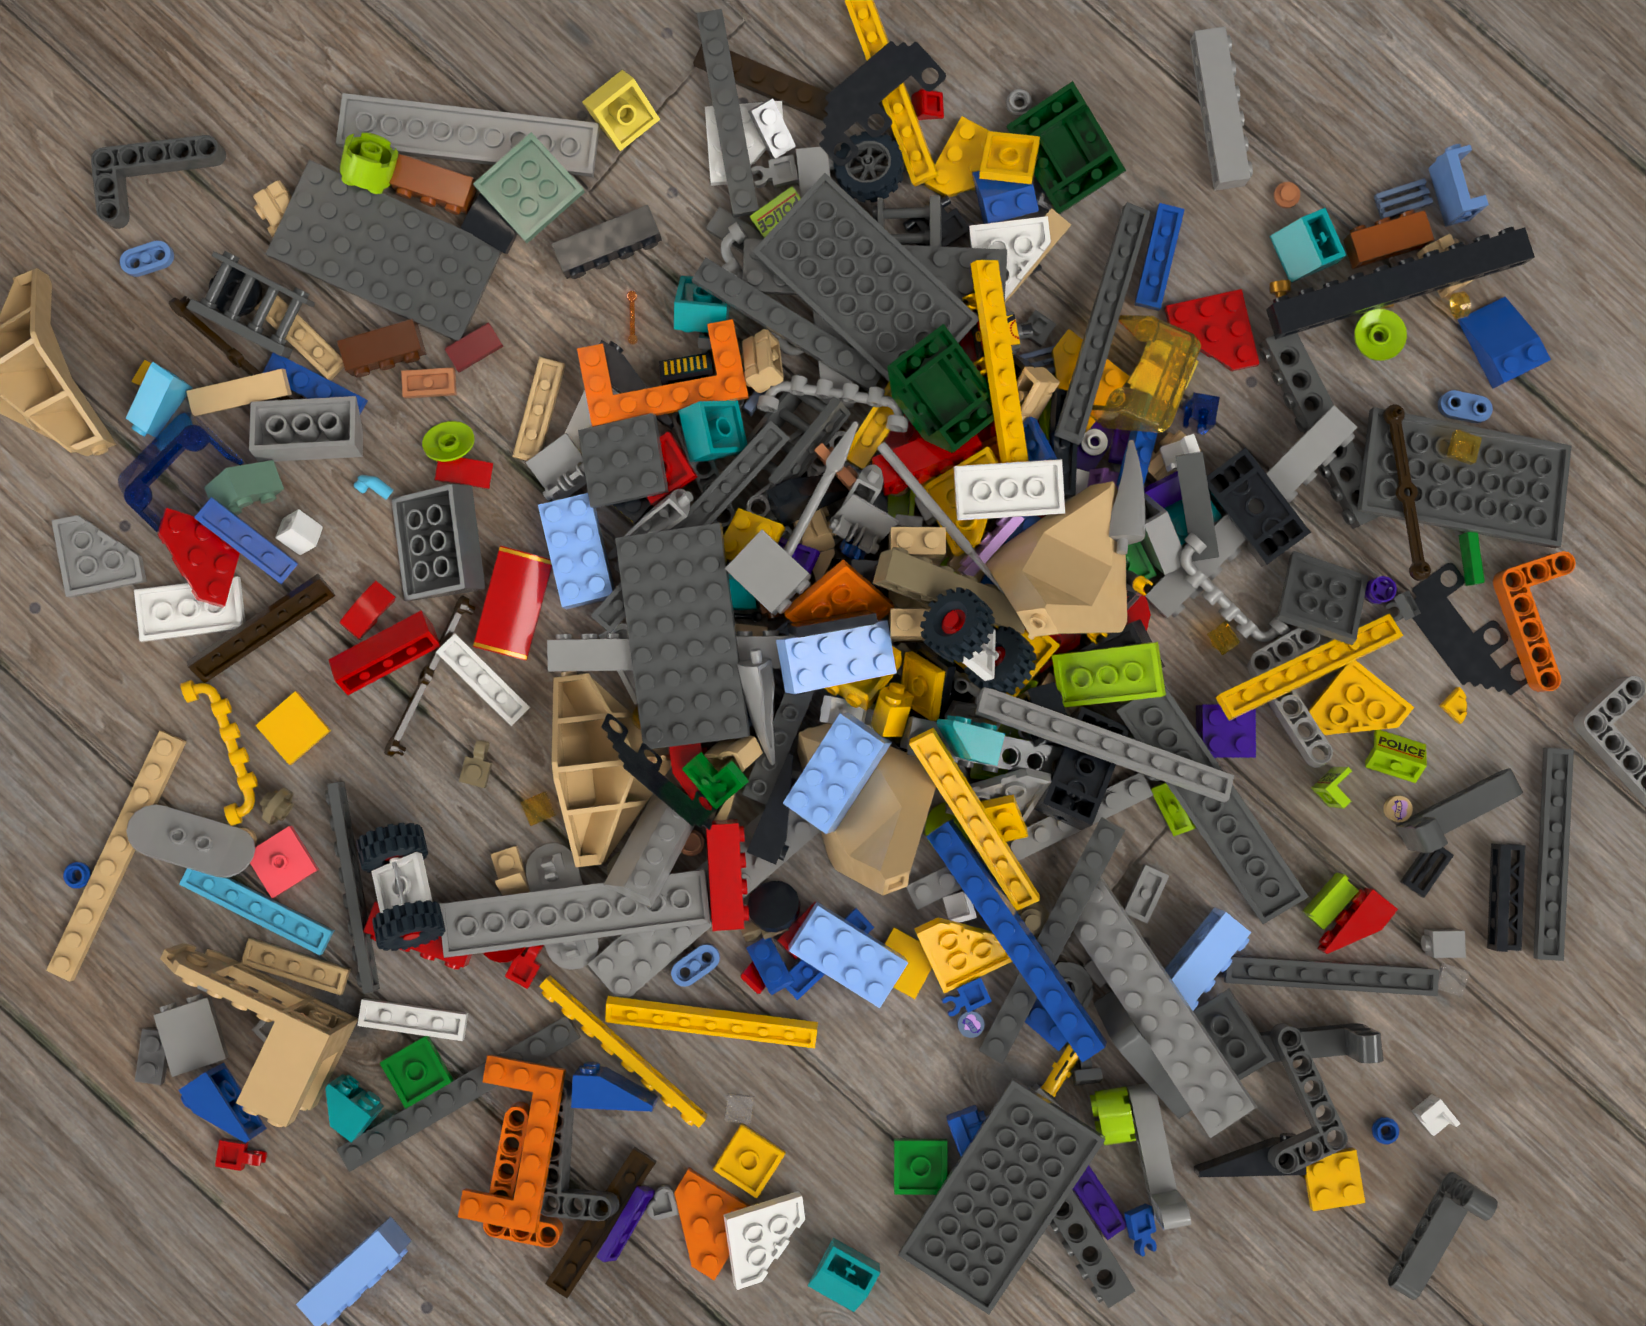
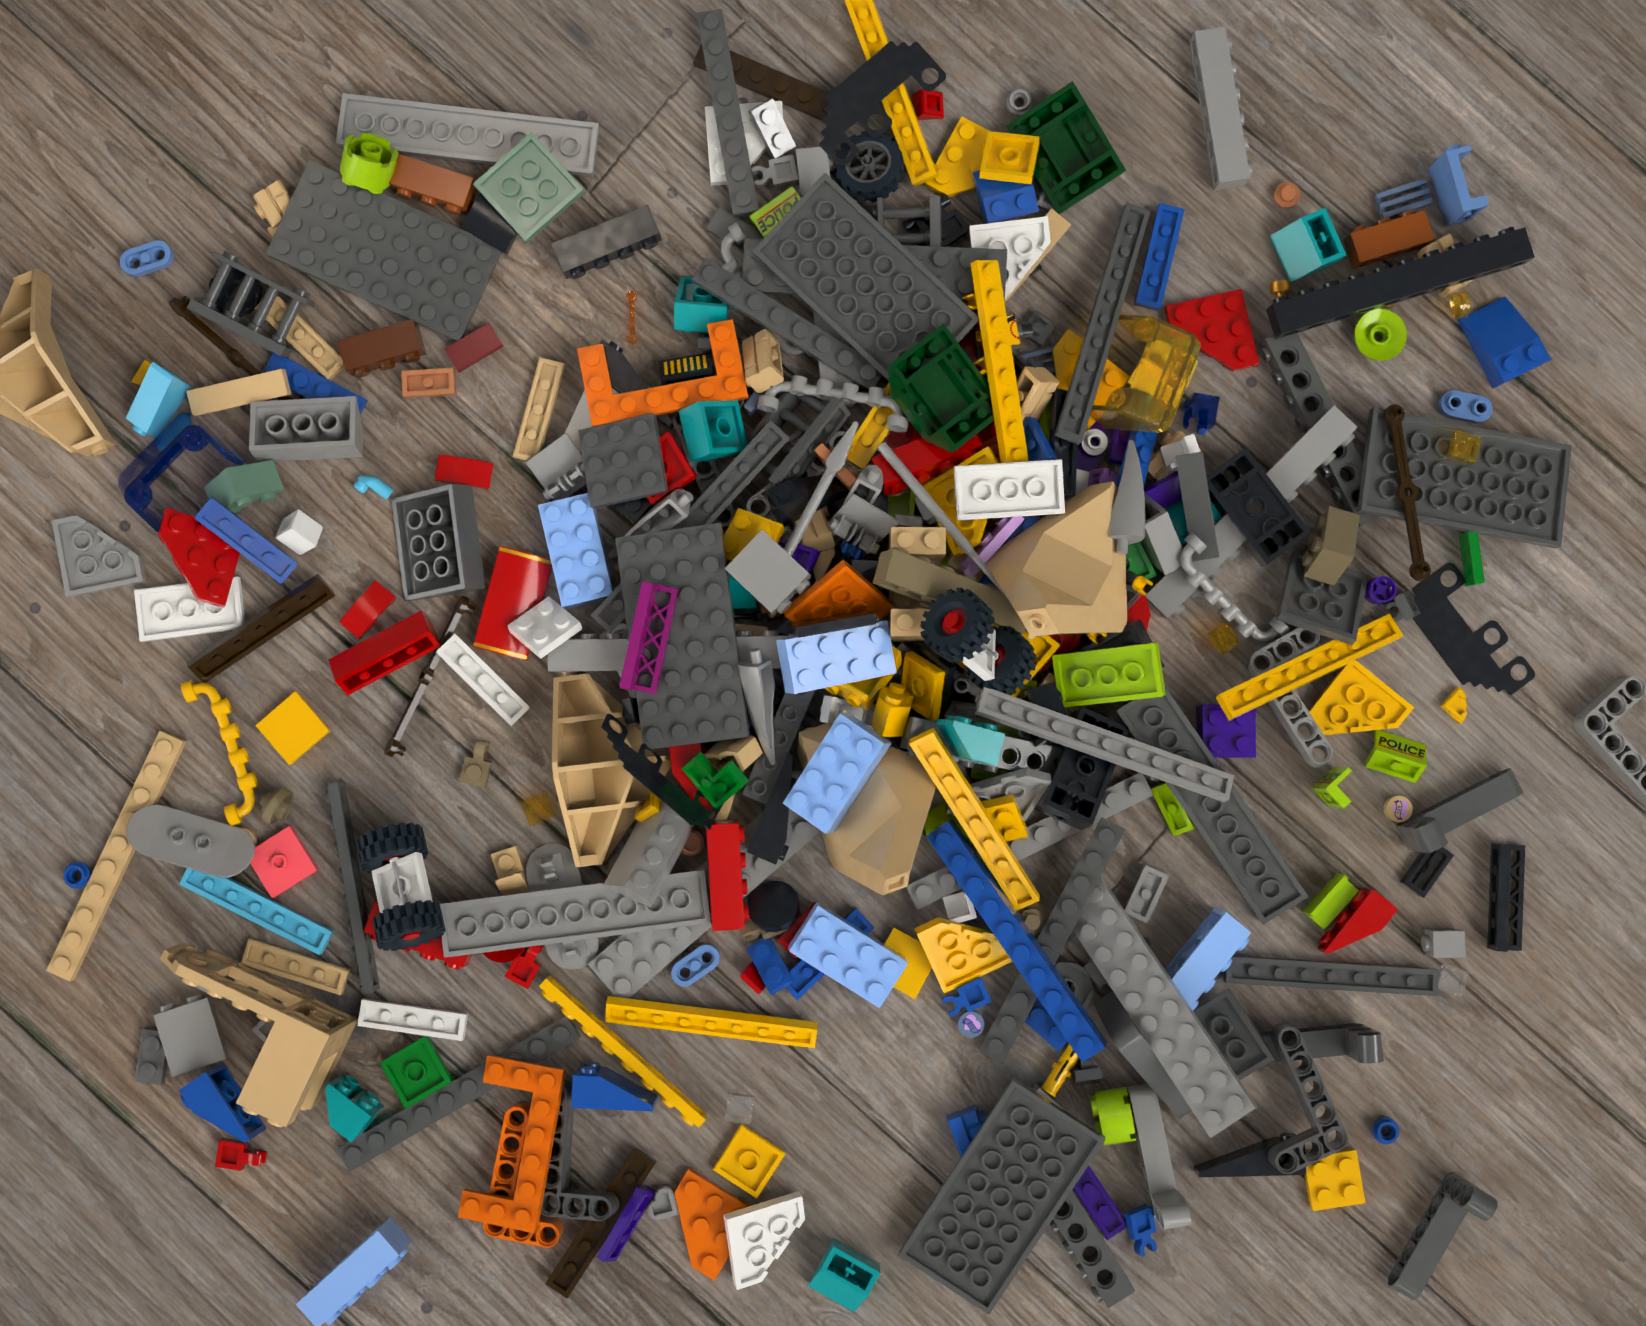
dark grey beam [91,135,226,229] -> none
lime dish [422,421,475,462] -> none
light yellow slope [582,70,660,151] -> none
green plate [894,1138,948,1195] -> none
white panel [1412,1094,1460,1136] -> none
orange beam [1493,551,1576,692] -> none
dark grey plate [1533,748,1574,961] -> none
none -> white plate [507,596,582,659]
none -> magenta fence [619,581,679,694]
none -> black plate [621,697,641,727]
none -> yellow tile [635,791,661,823]
none -> dark tan brick [1302,506,1360,586]

